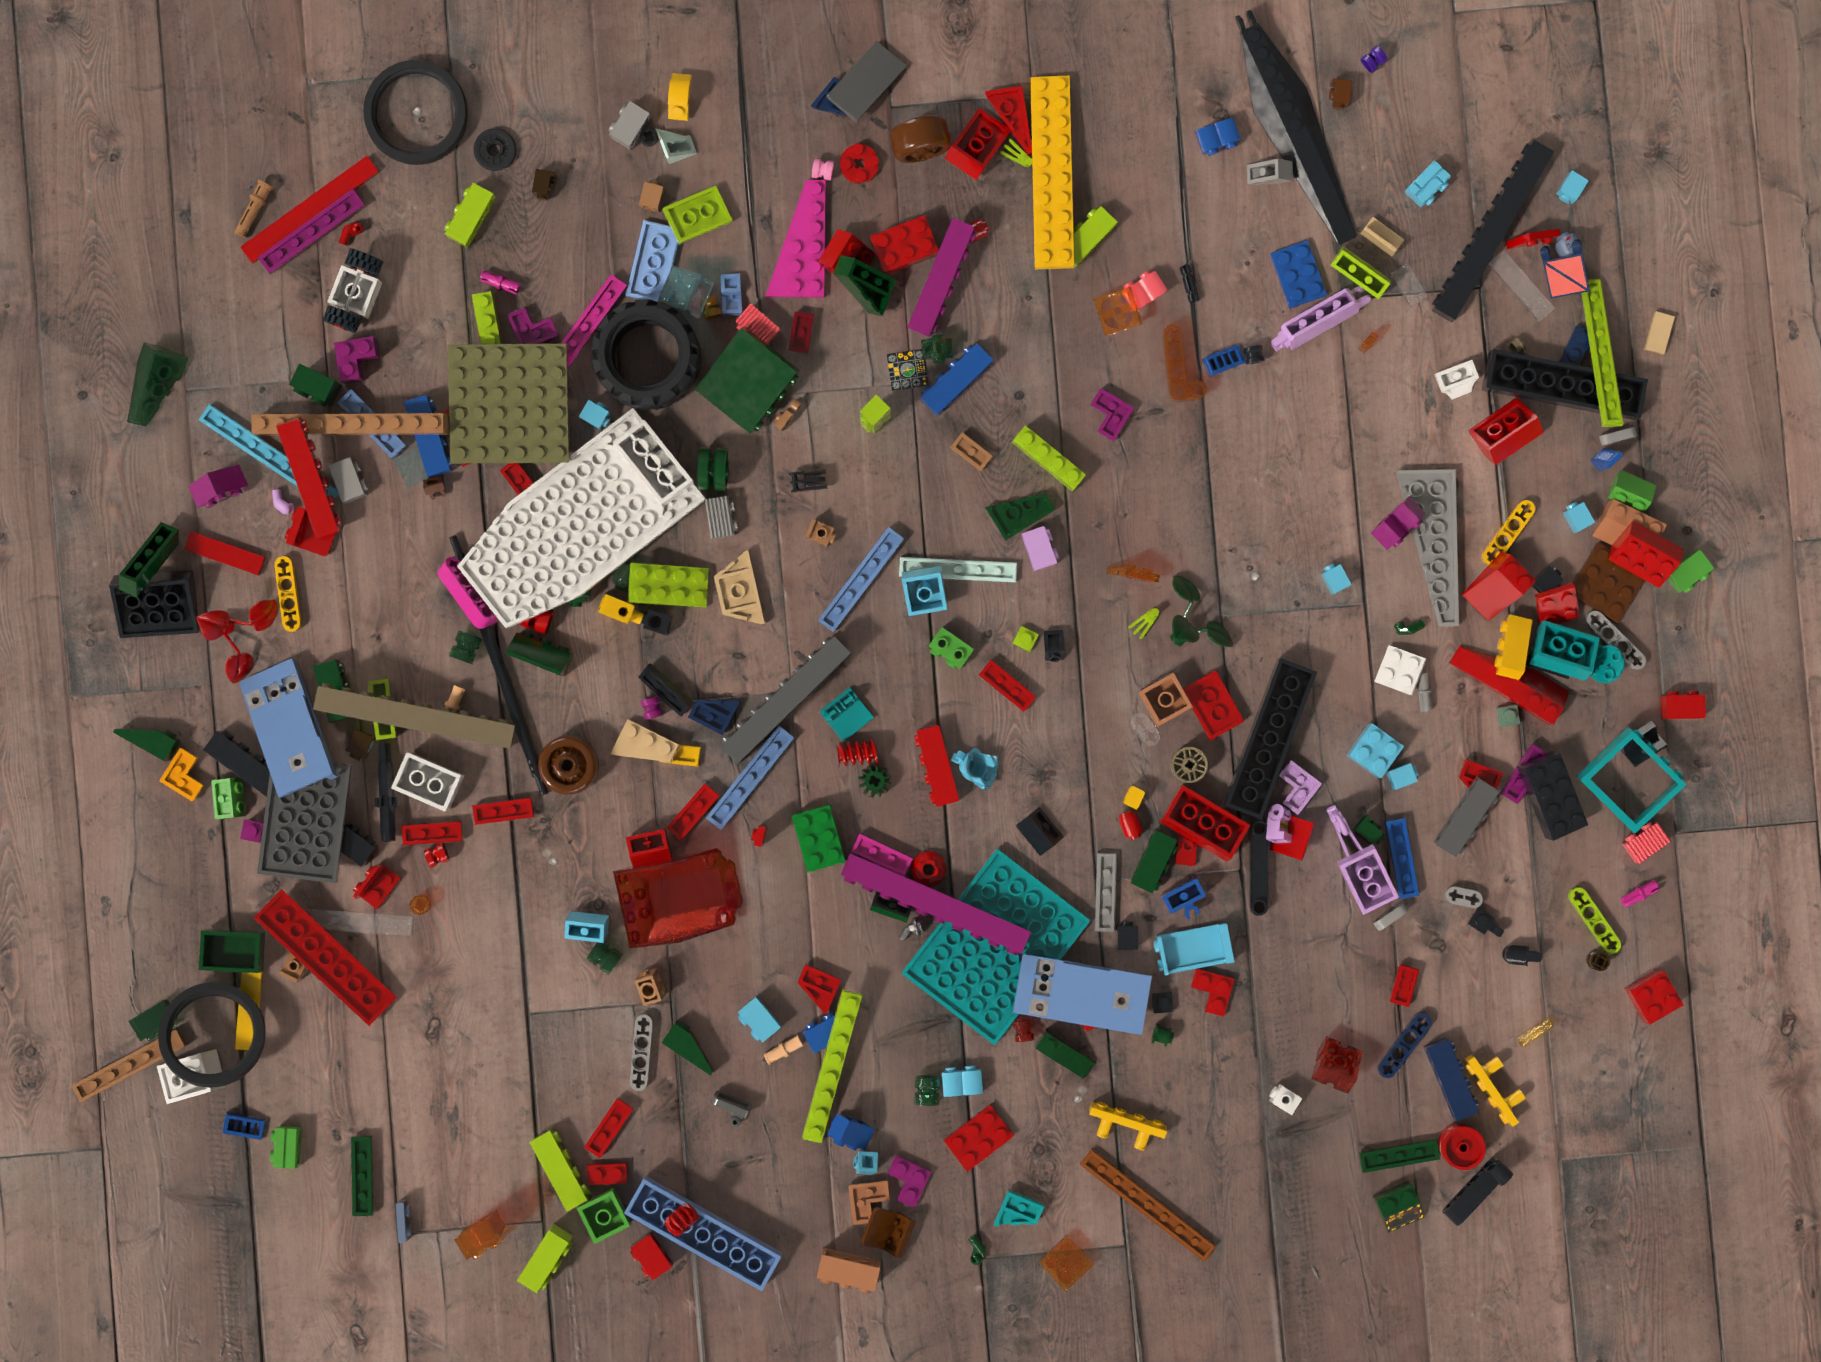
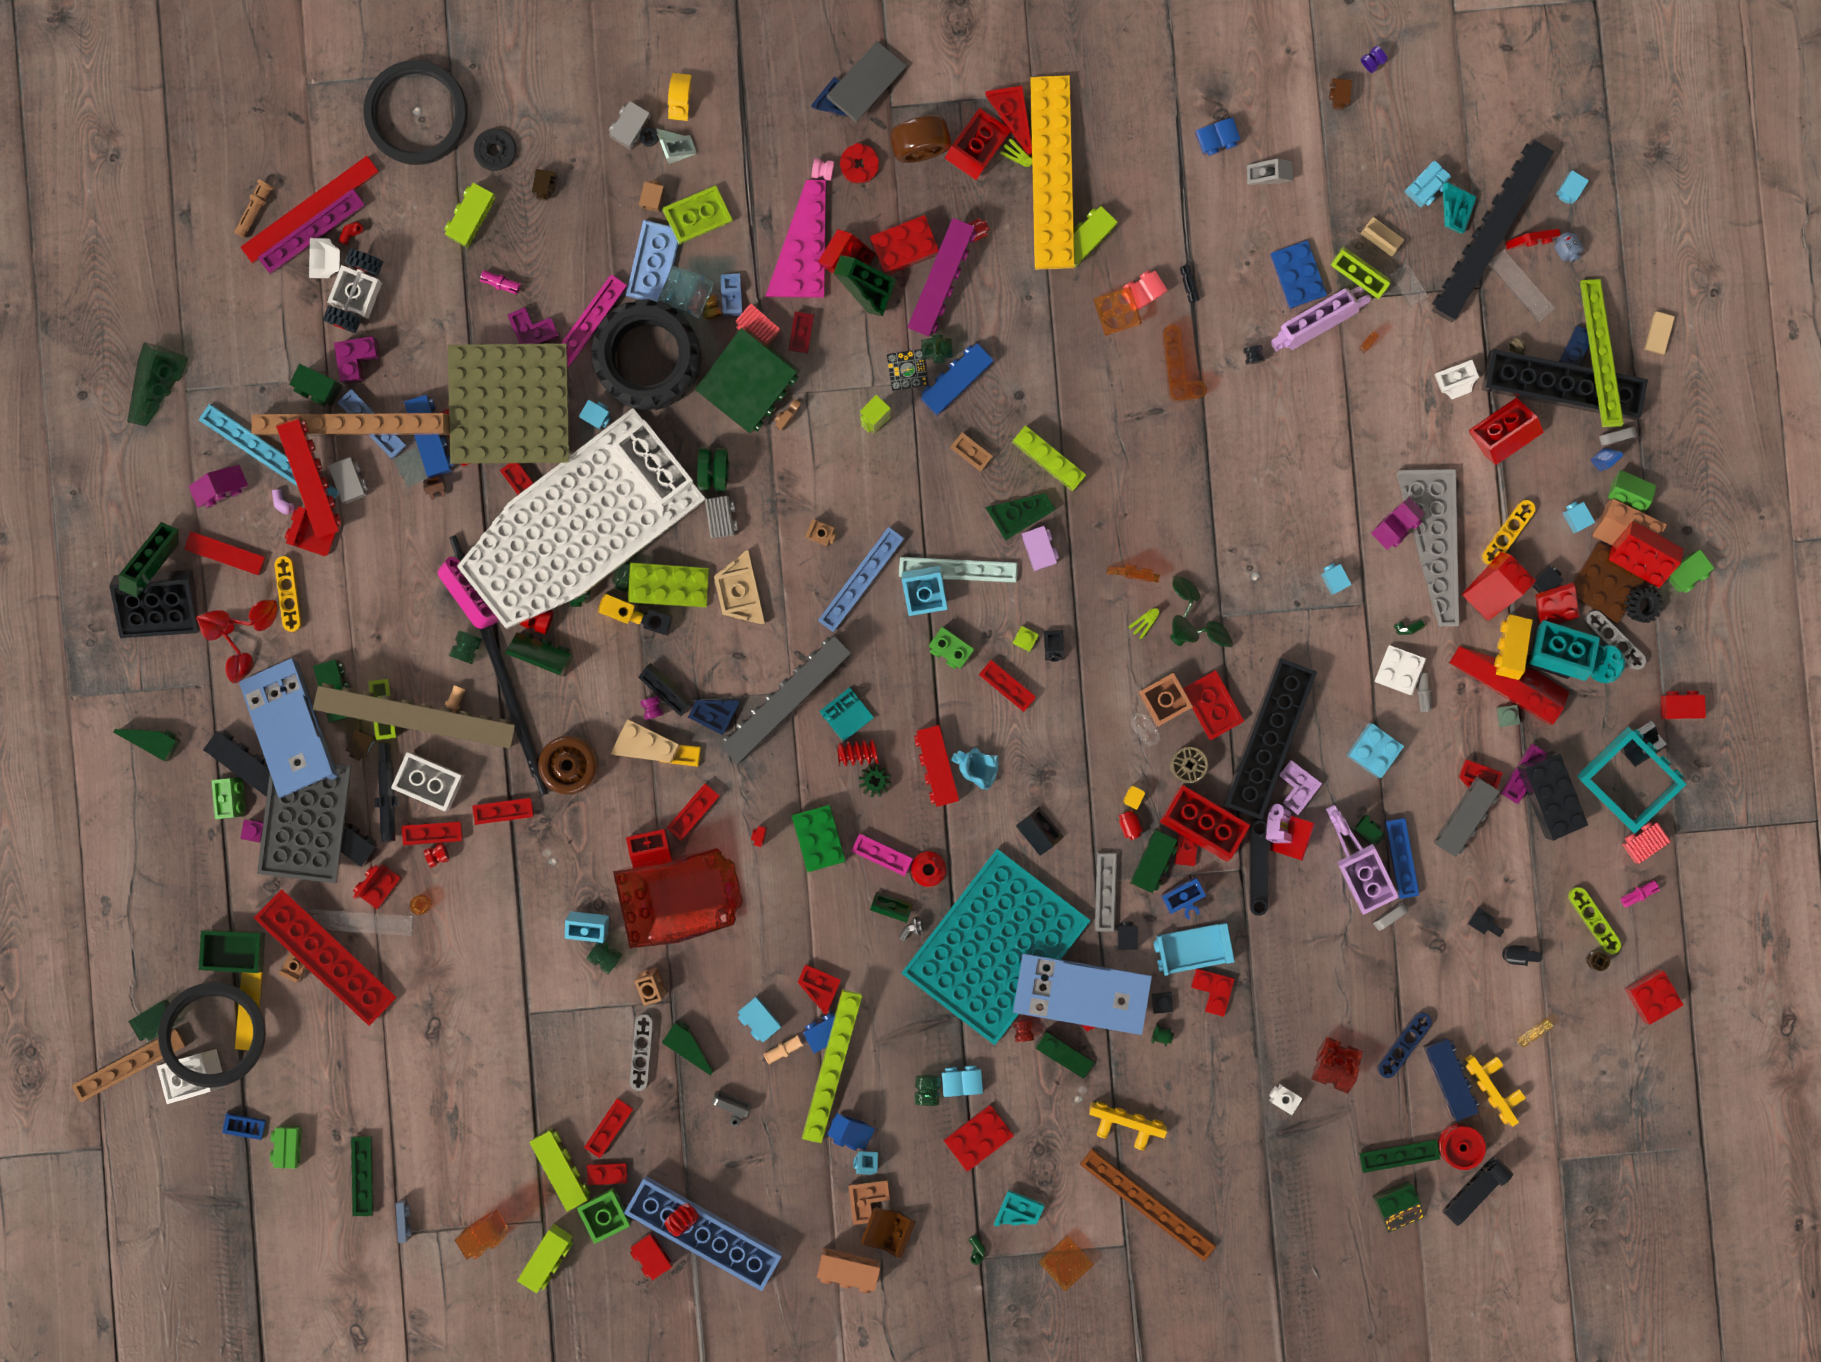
light orange plate [159,748,204,802] -> none
lime brick [472,291,503,344] -> none
medium blue plate [706,726,794,830] -> none
black arm [789,469,828,493] -> none
magenta brick [841,853,1031,956] -> none
magenta plate [887,1155,931,1208] -> none
magenta plate [1090,388,1134,442] -> none
blue slope [1202,345,1245,378] -> none
black hinge [1235,10,1357,245] -> none
medium azure brick [1386,763,1419,790] -> none
red plate [1389,964,1419,1007] -> none
light grey beam [1444,886,1483,908] -> none
coral flag [1540,239,1590,299] -> none
none -> white slope [309,238,340,278]
none -> teal wing [1443,183,1476,234]
none -> black tyre [1624,586,1663,623]

